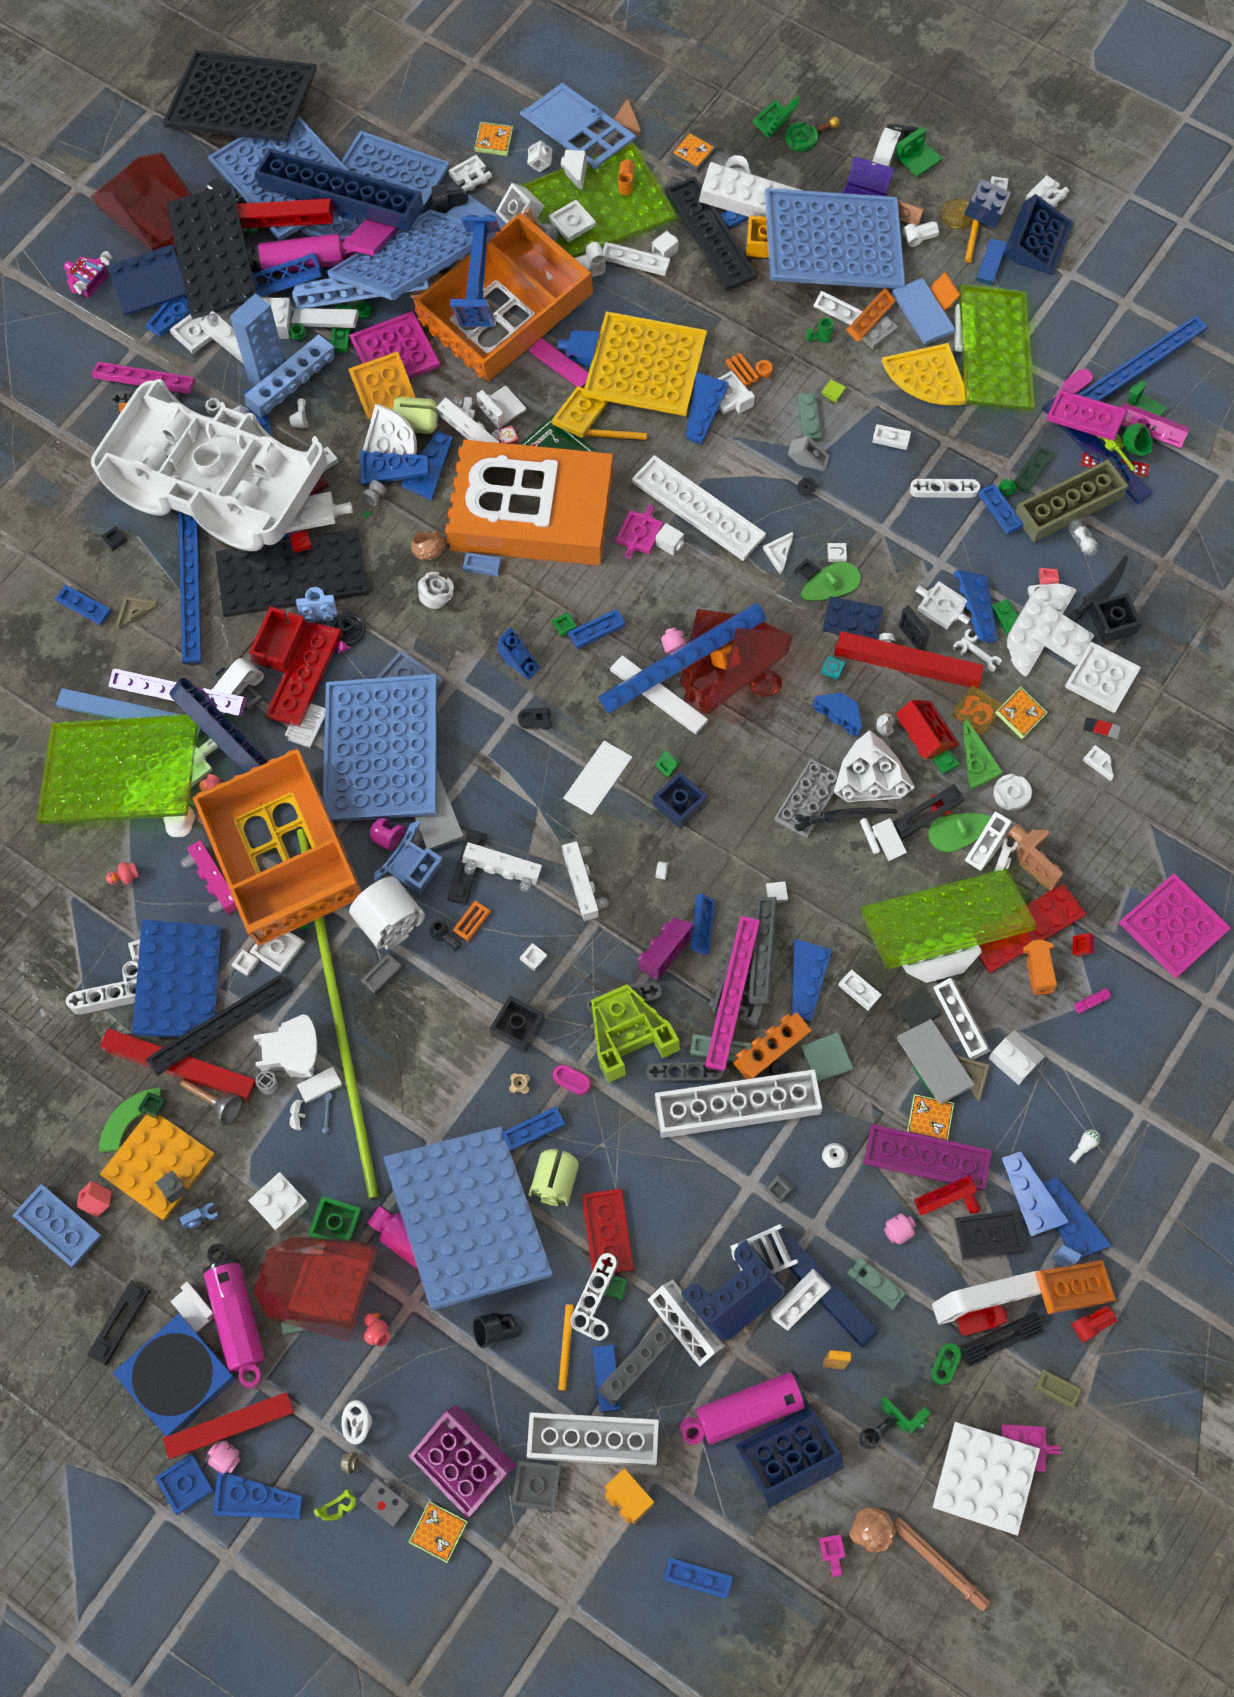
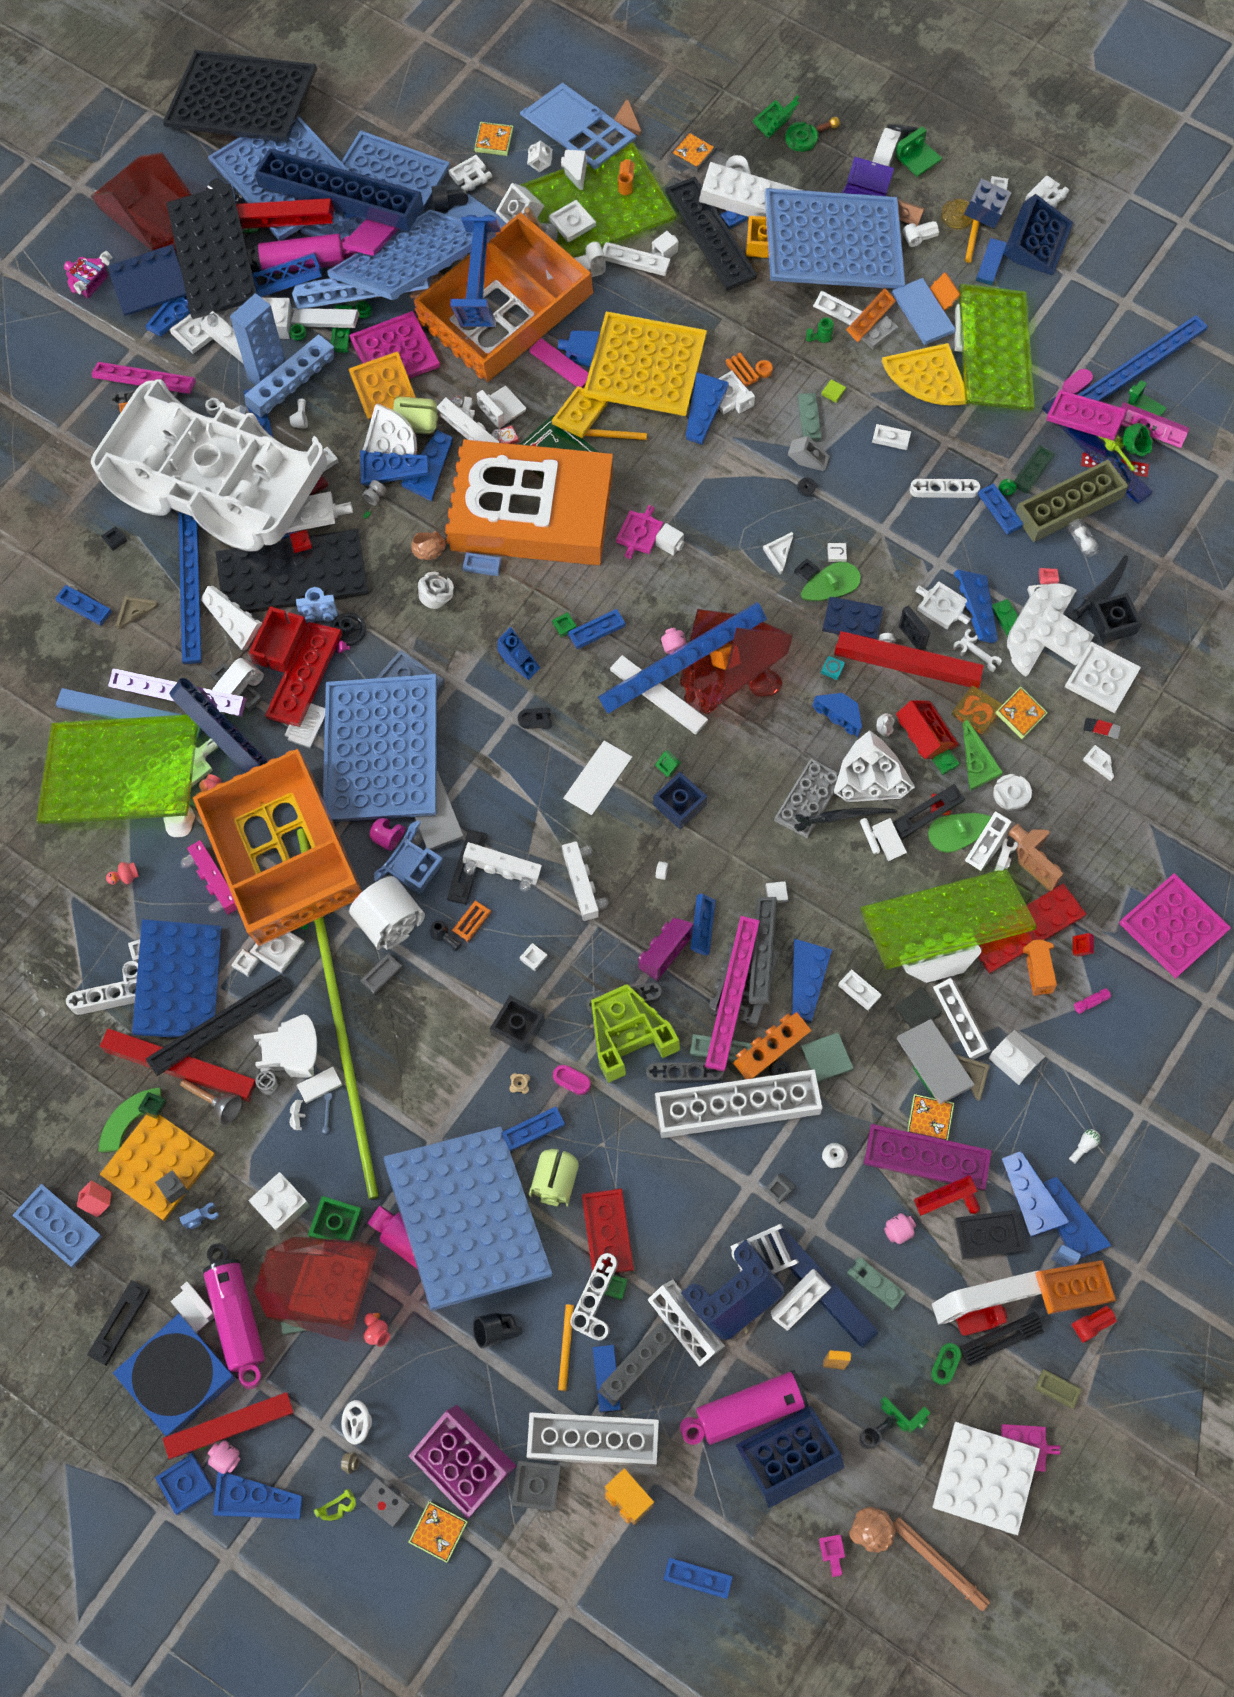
white plate [632,455,766,561] -> none
none -> white wing [200,586,262,650]

